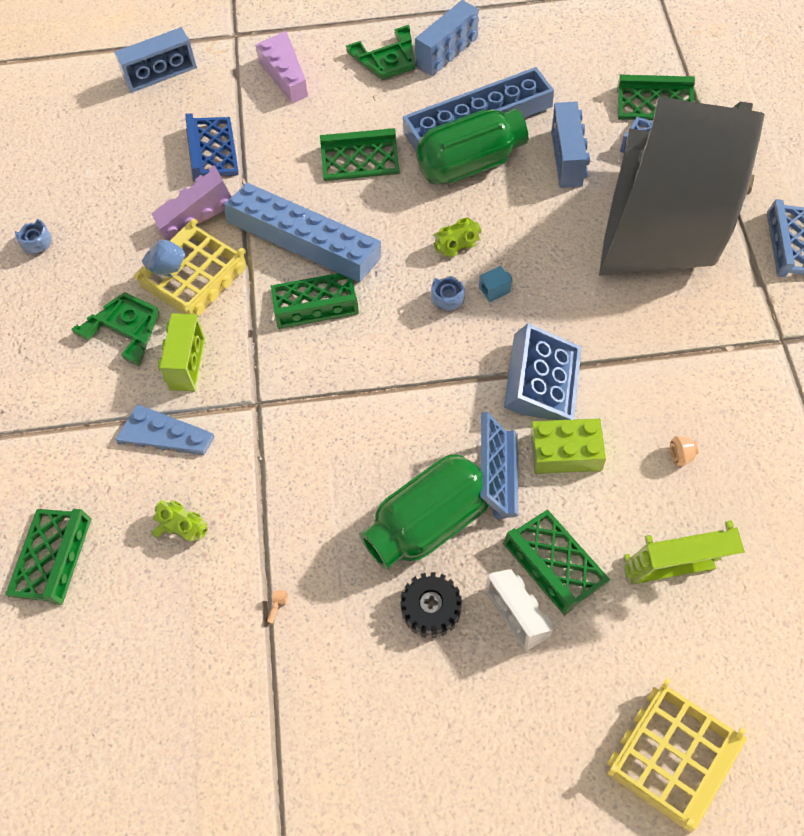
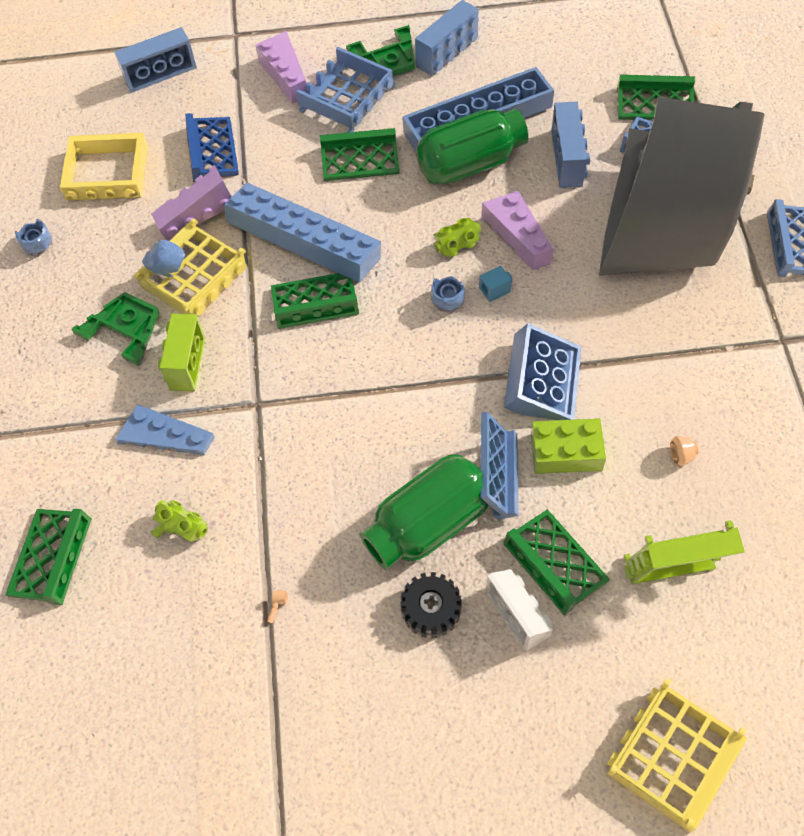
none -> light yellow window [60,133,148,200]
none -> medium blue window [296,47,395,132]
none -> lavender wedge [481,191,553,270]

